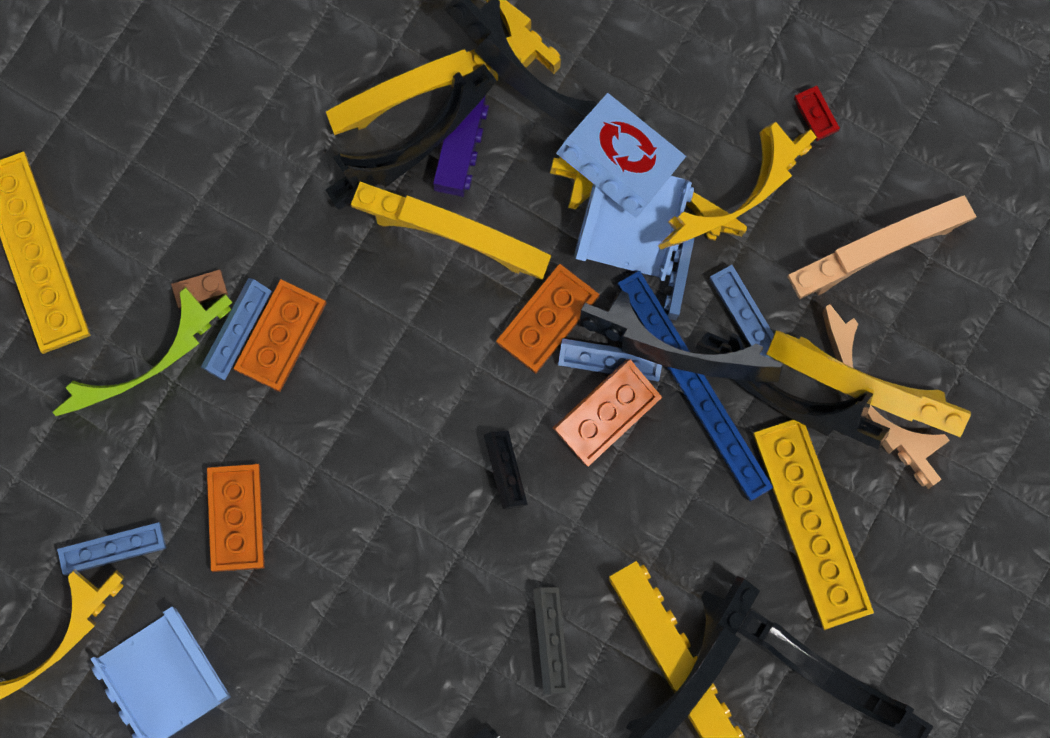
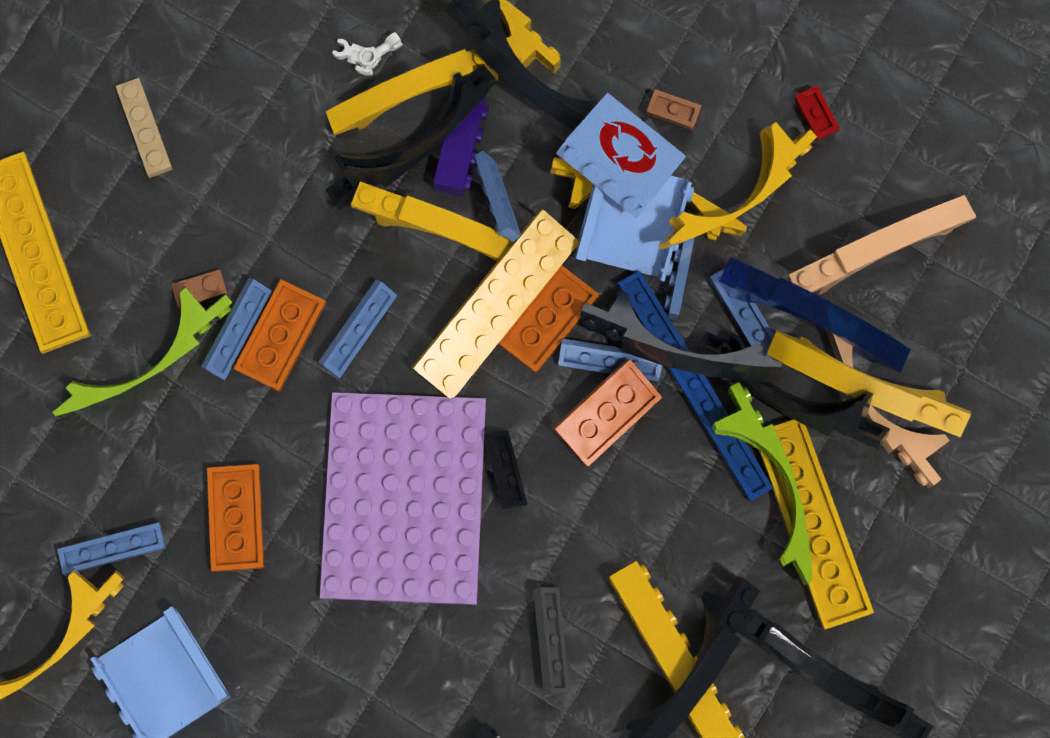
none -> tan plate [116,78,173,178]
none -> medium blue plate [318,280,397,378]
none -> lavender plate [320,393,486,605]
none -> white piece [332,32,403,76]
none -> yellow plate [411,209,580,399]
none -> medium blue plate [475,150,521,243]
none -> nougat plate [646,89,702,131]
none -> lime slope [712,382,812,586]
none -> clear blue slope [719,257,911,373]

